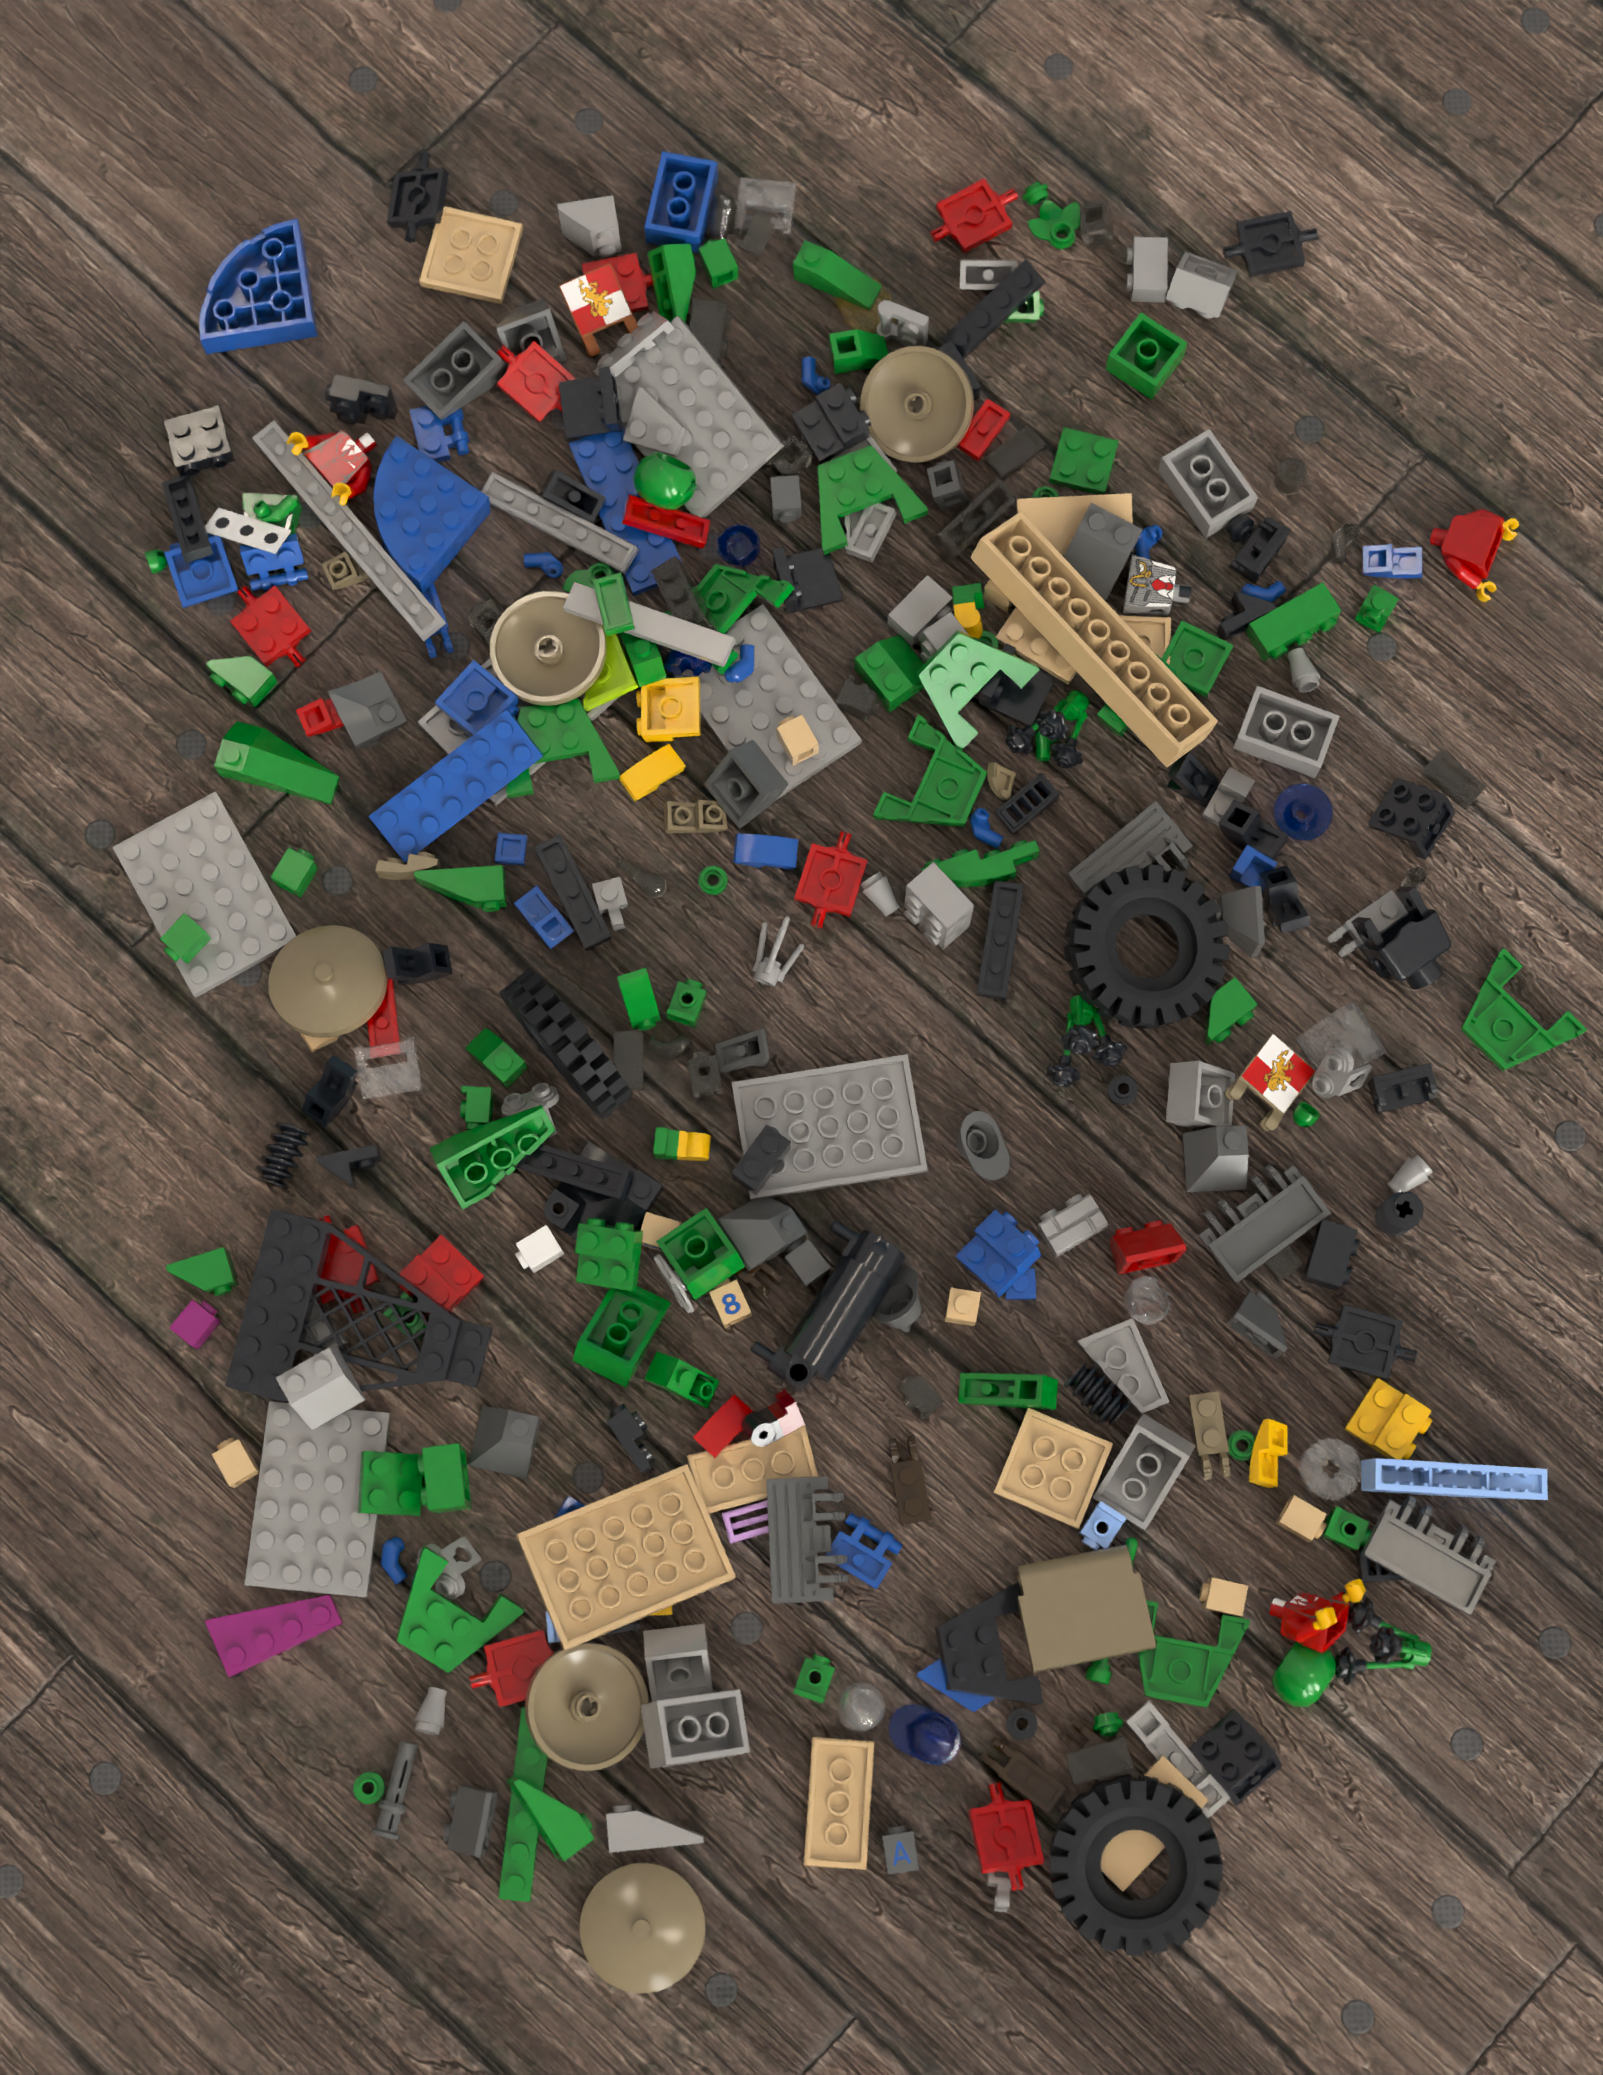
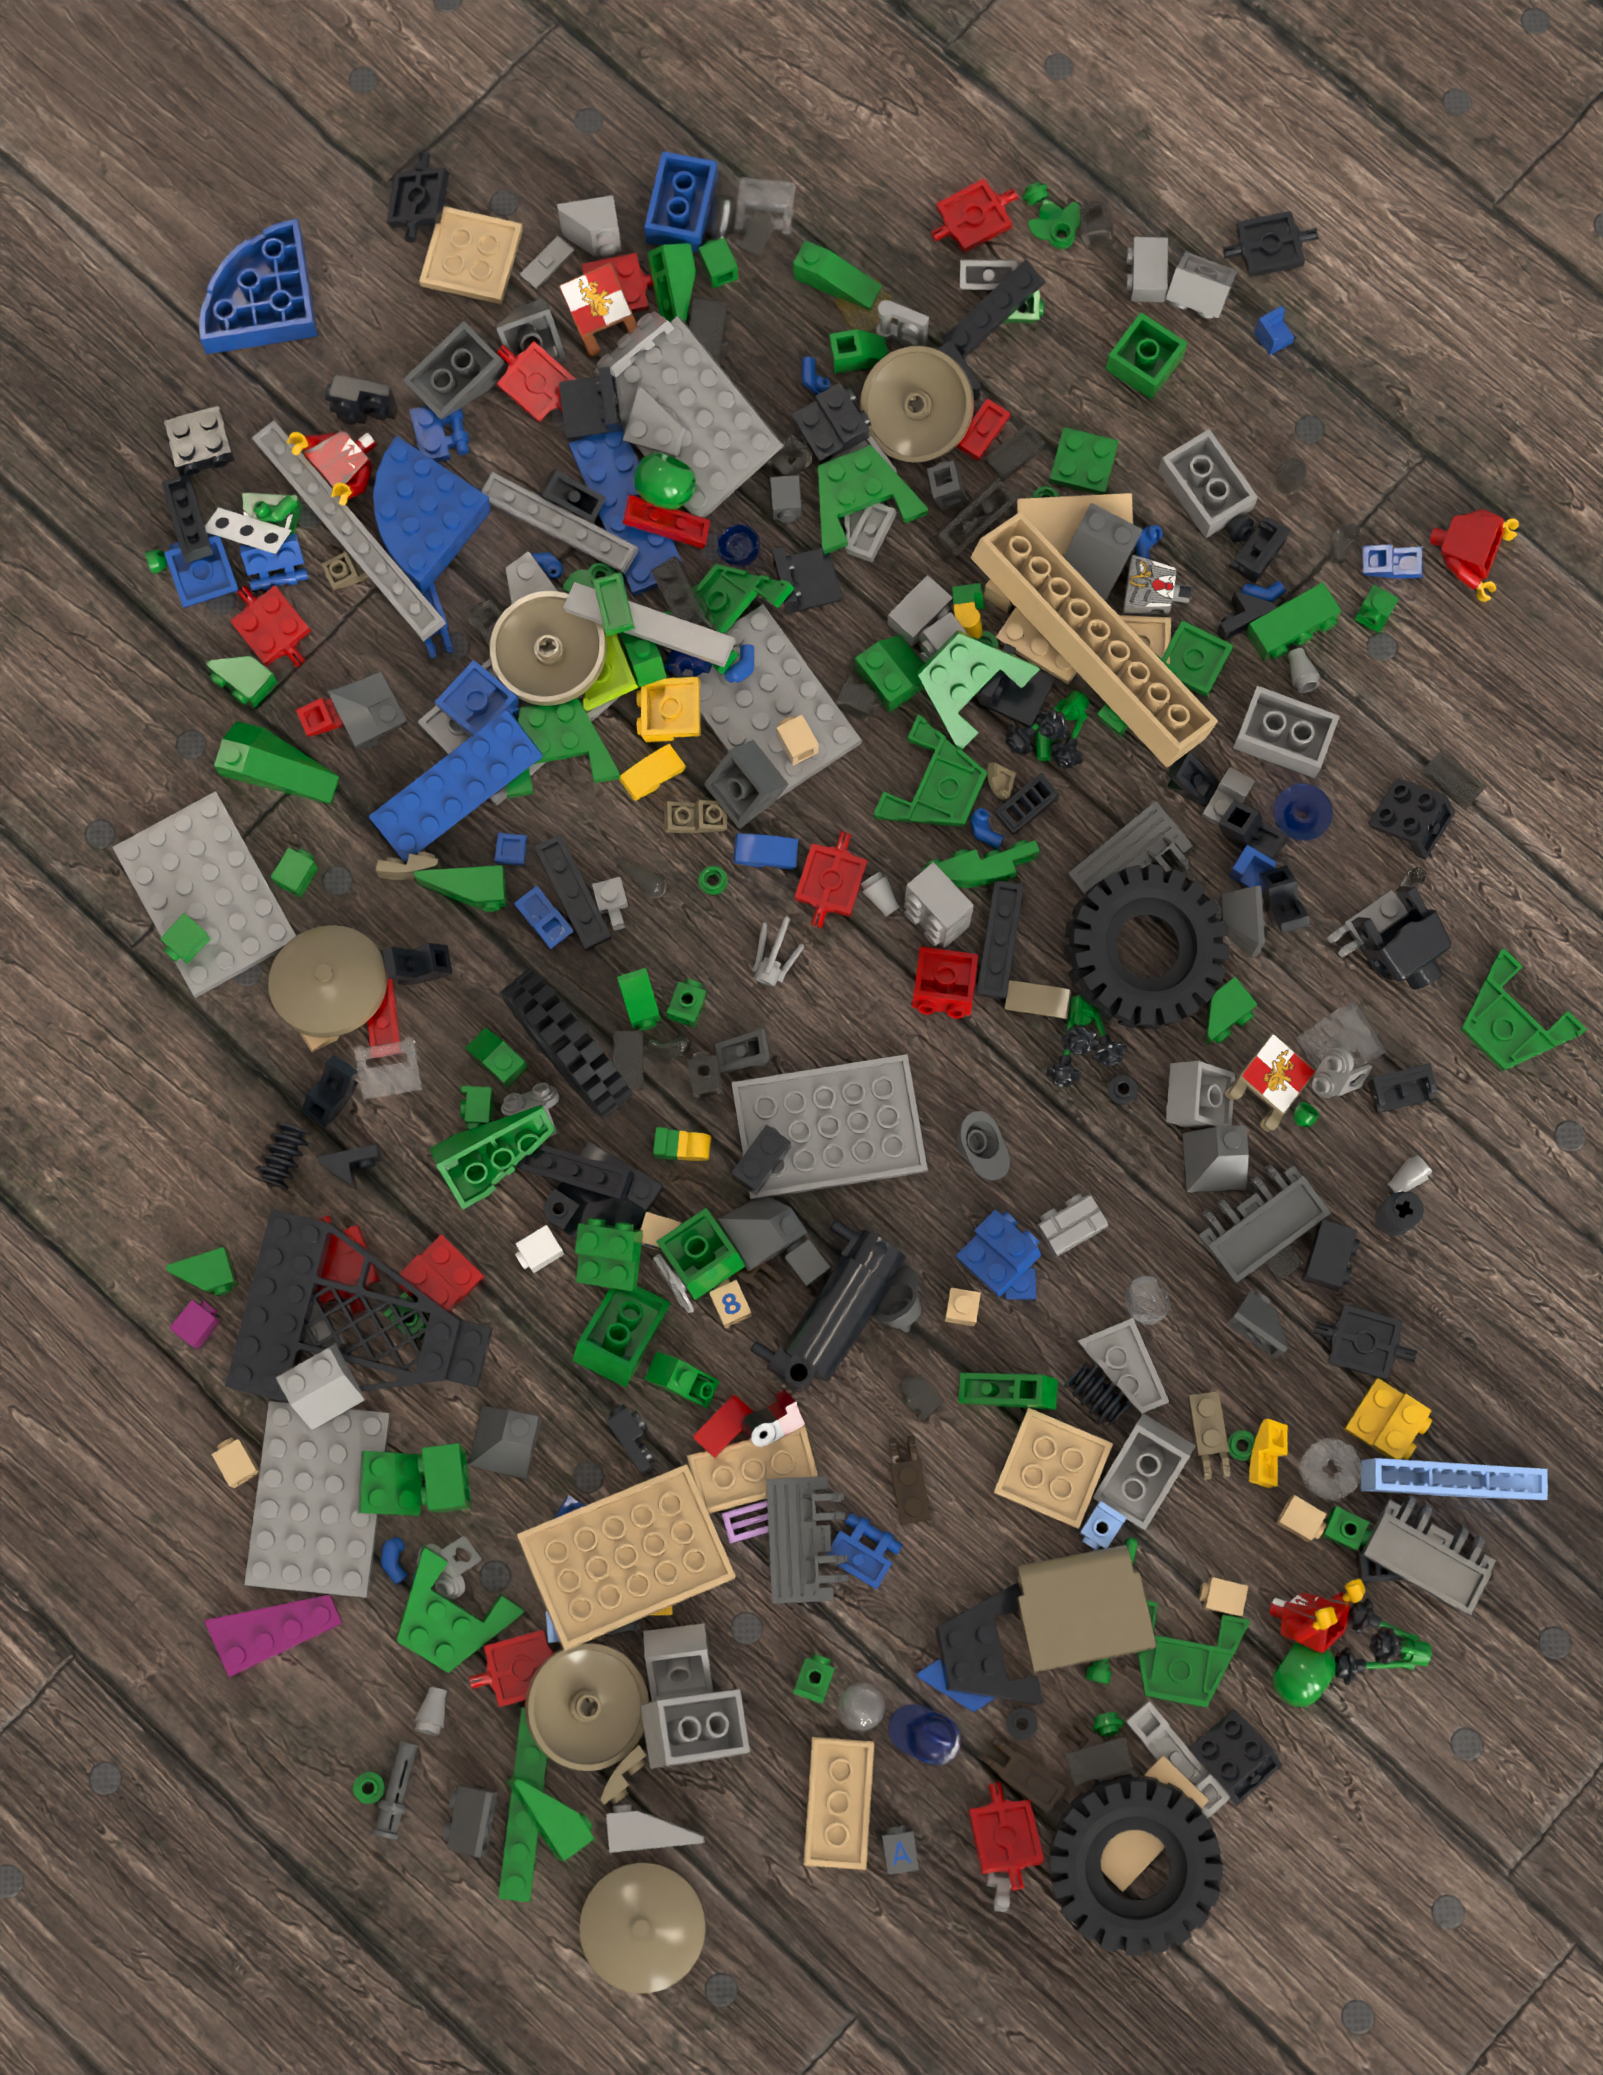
red slope [1109,1220,1187,1275] -> none
none -> light grey wing [505,551,557,604]
none -> light grey piece [520,236,574,290]
none -> dark tan slope [600,1745,648,1805]
none -> red plate [912,946,978,1019]
none -> dark tan slope [1004,980,1072,1019]
none -> blue panel [1254,306,1295,356]

